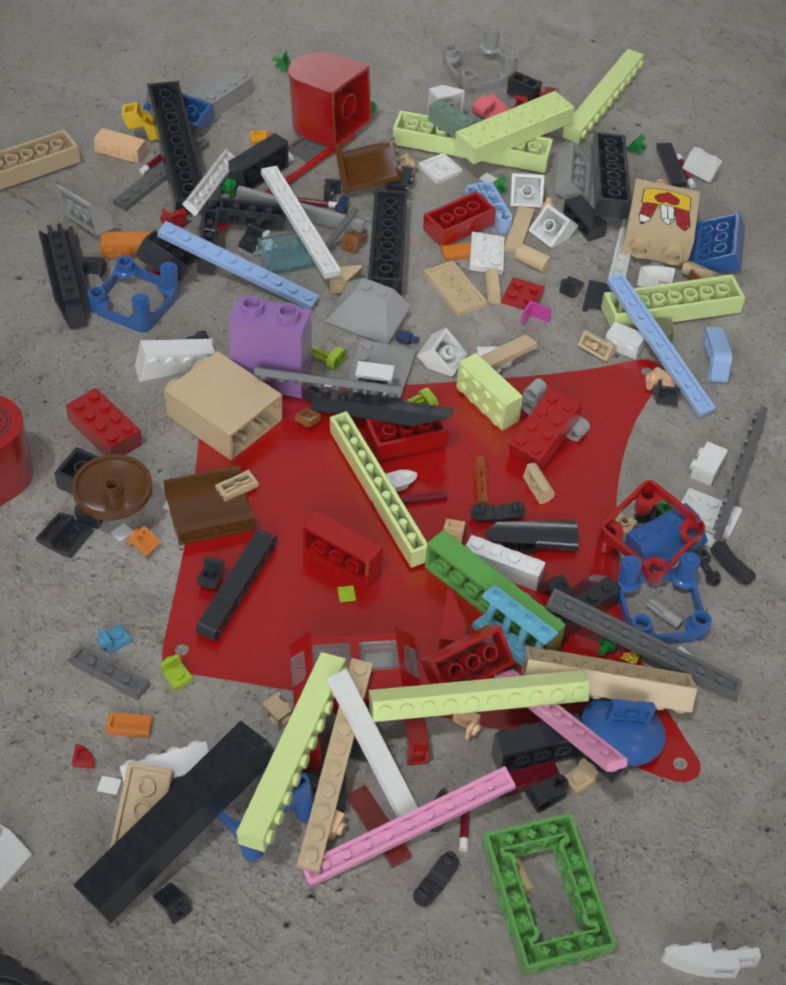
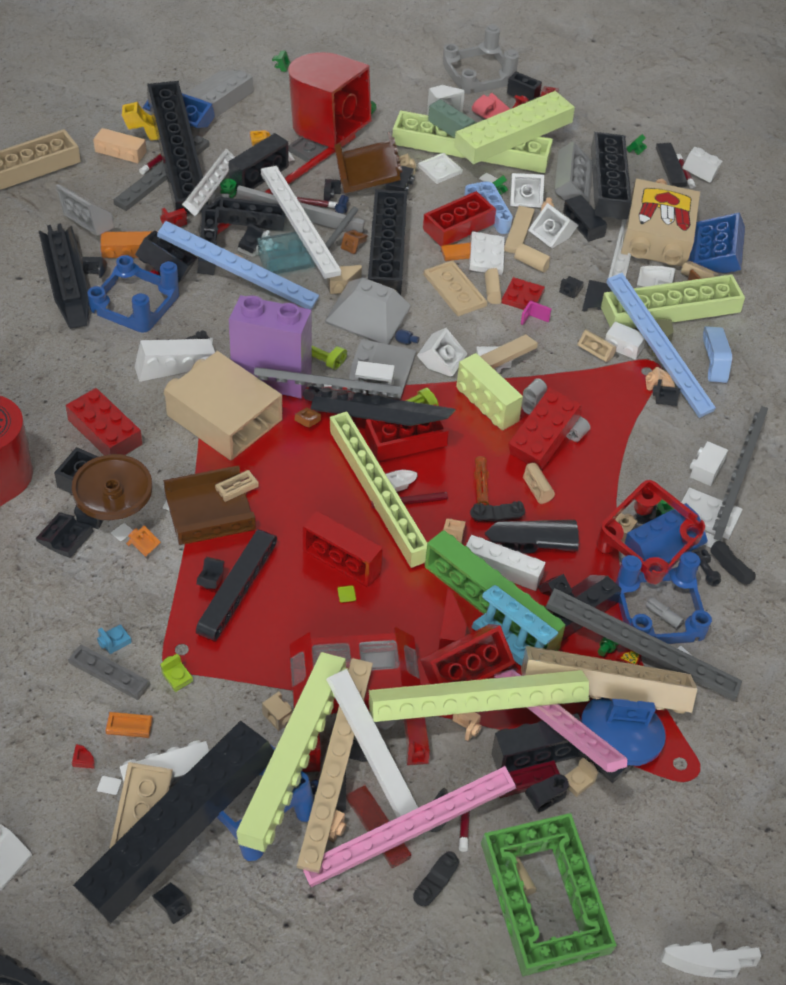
yellowish green brick [562,49,644,144] -> none

